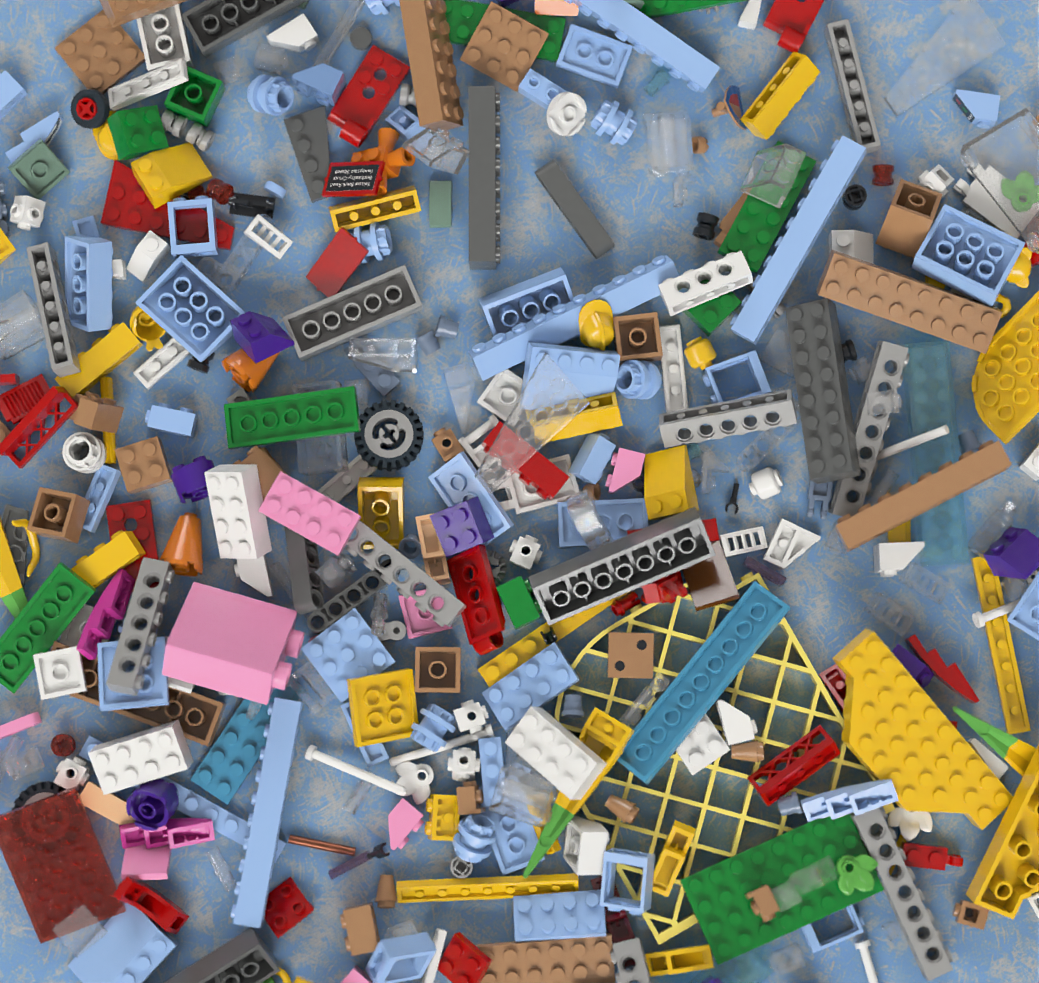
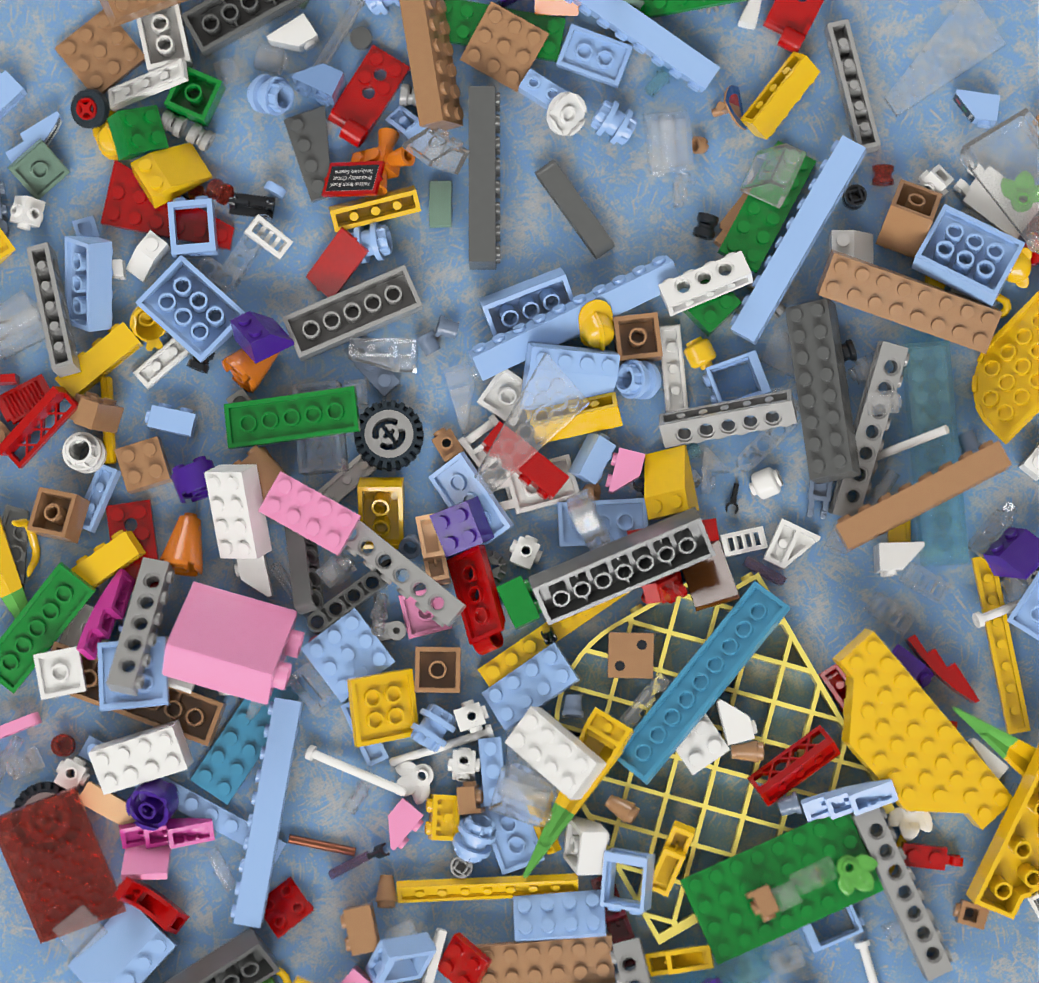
red pin [611,592,641,616] -> none

